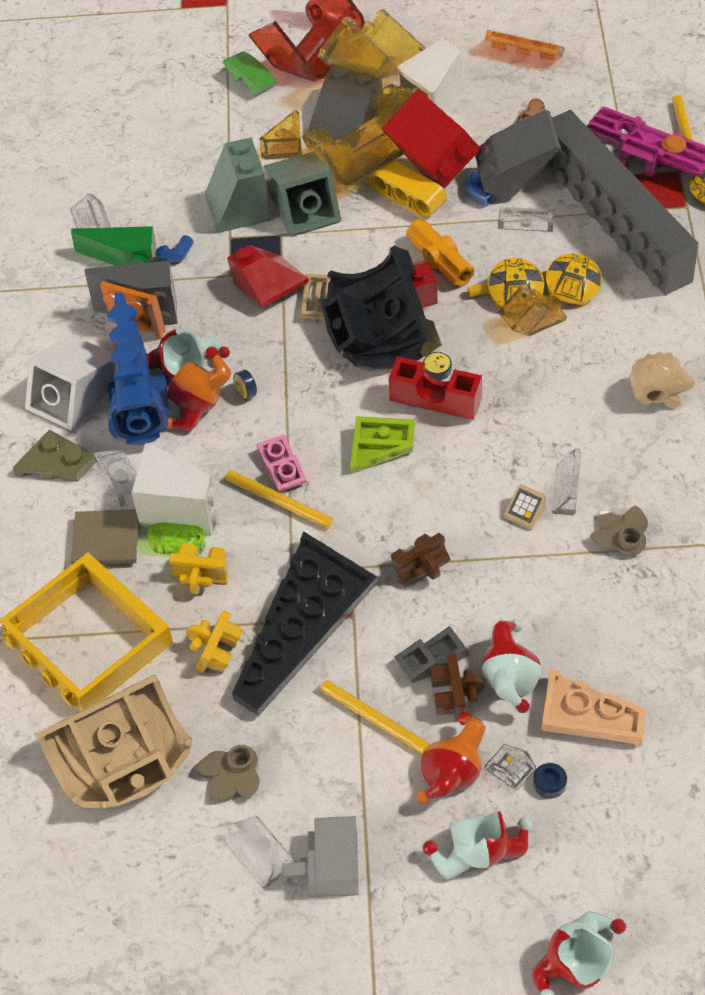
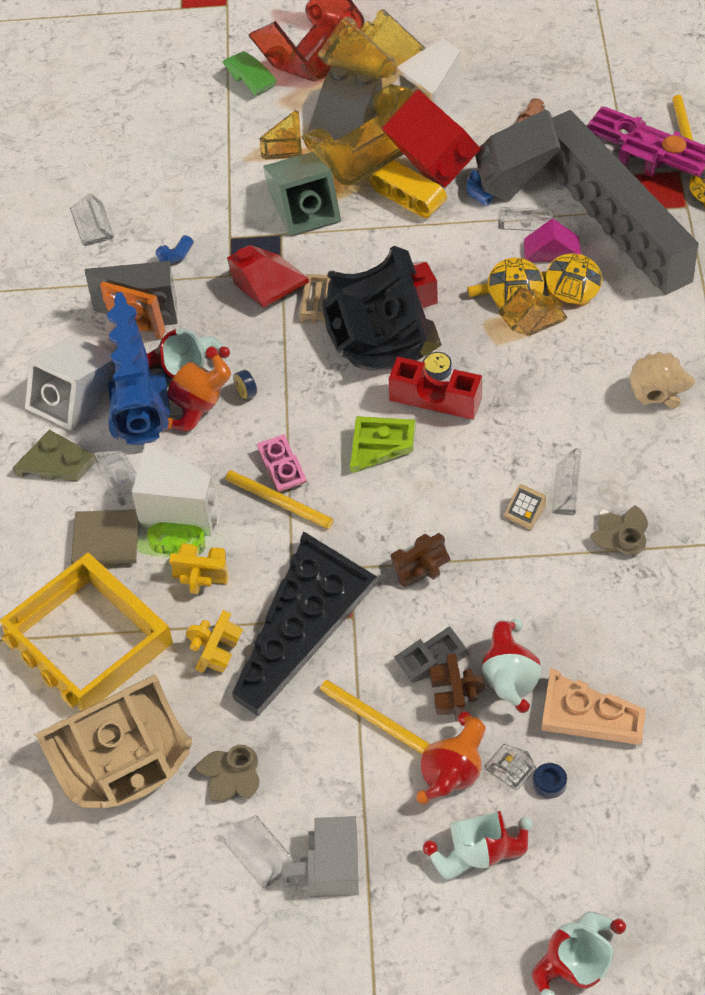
green slope [71,226,156,266] -> none
sand green slope [205,137,270,233] -> none
light orange piece [406,218,474,287] -> none
clear orange plate [485,30,565,61] -> none
none -> dark pink slope [524,218,581,262]

